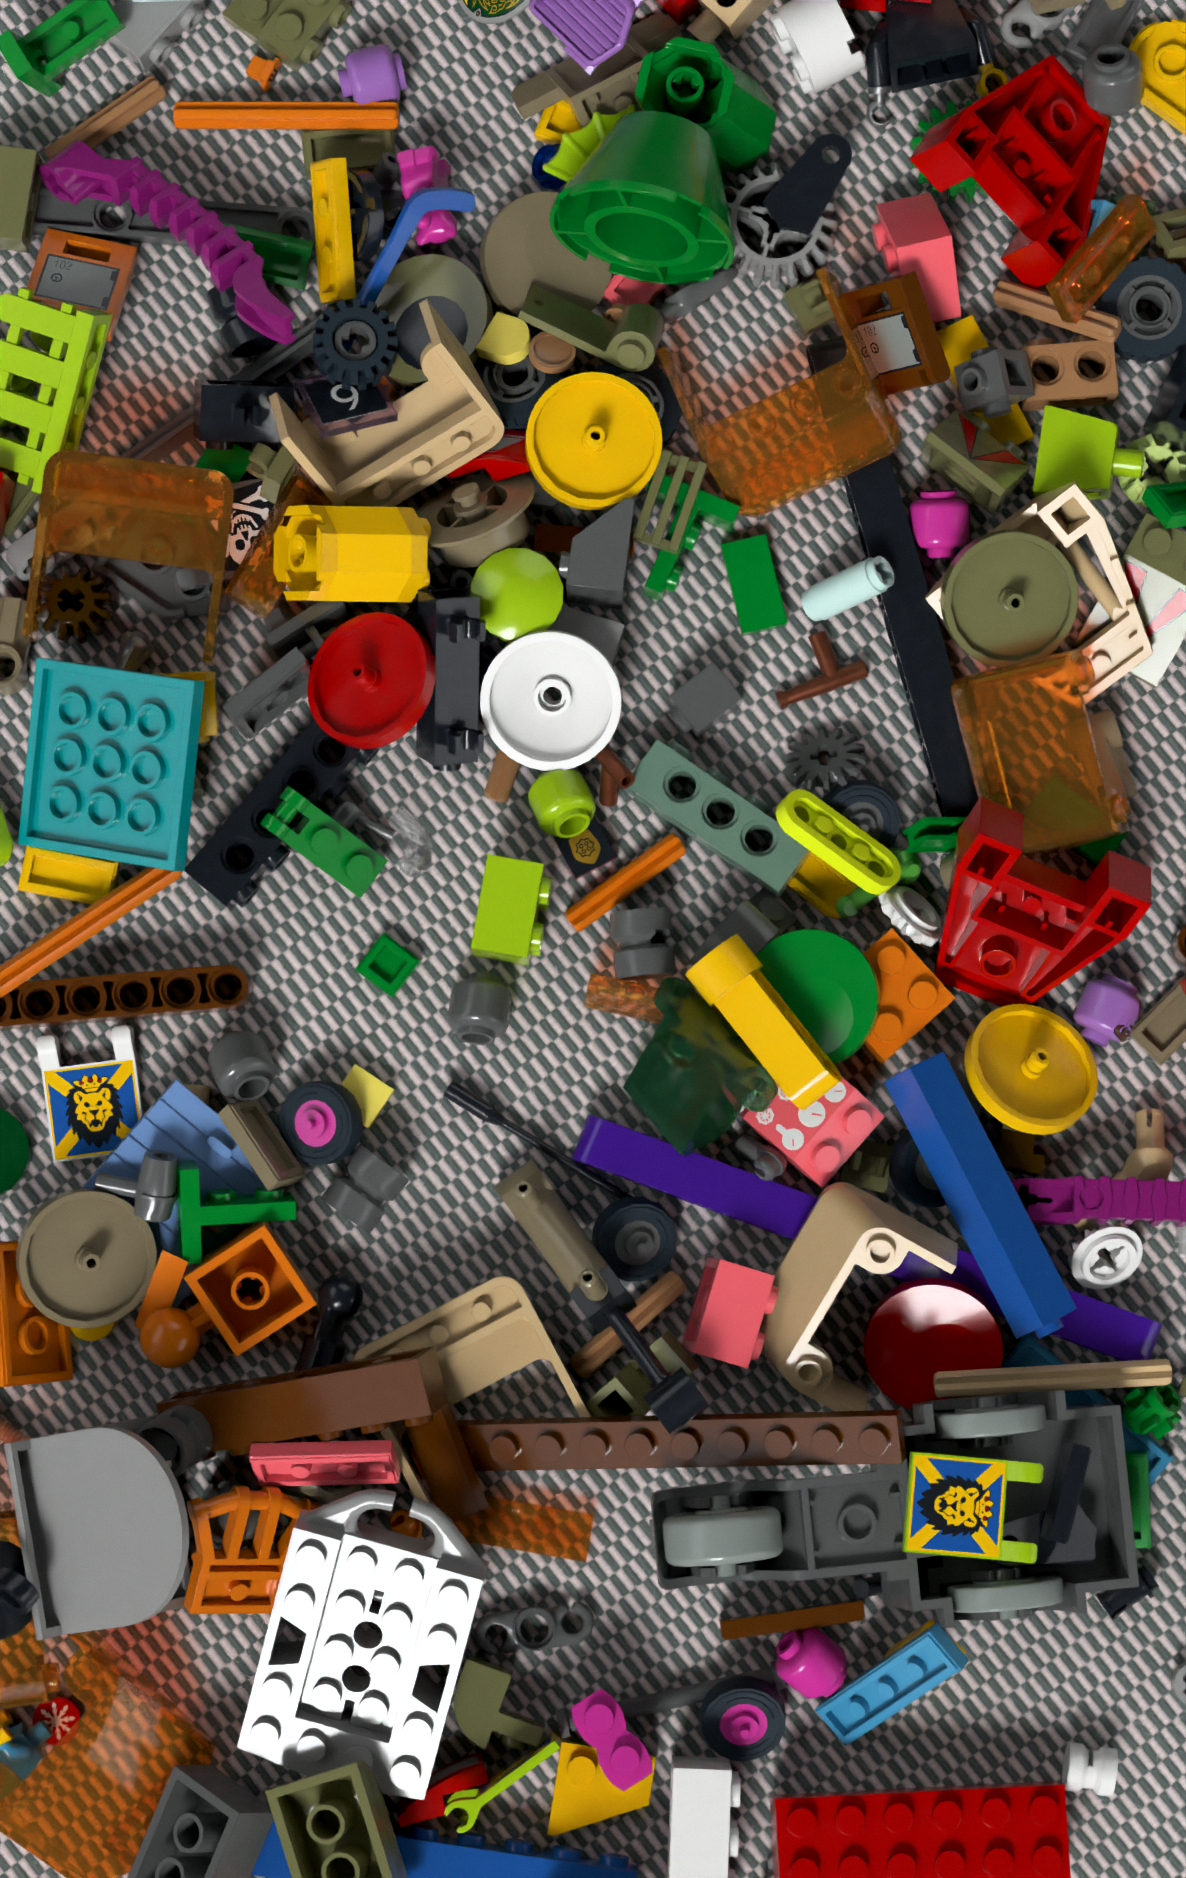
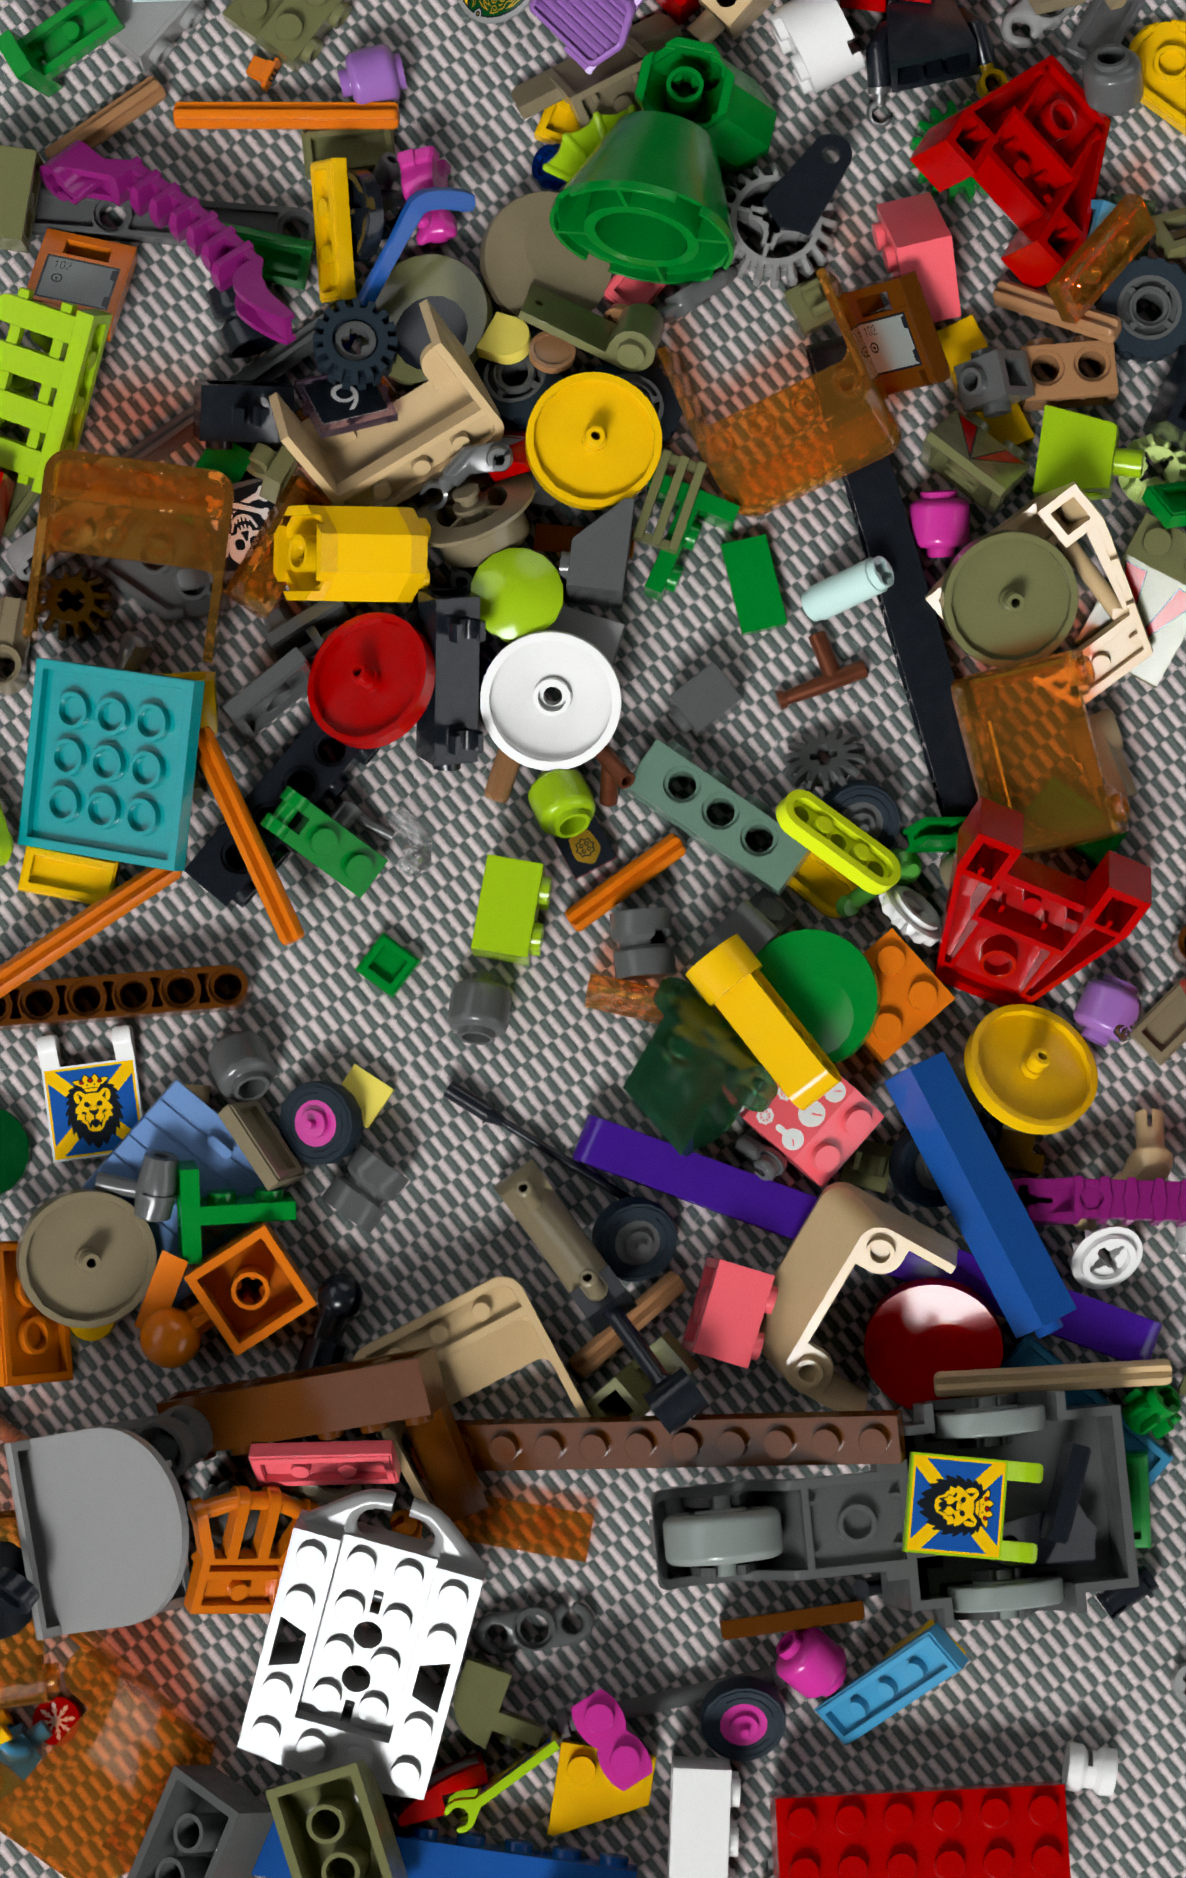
none -> orange axle [197,726,305,945]
none -> dark grey arm [420,442,513,511]

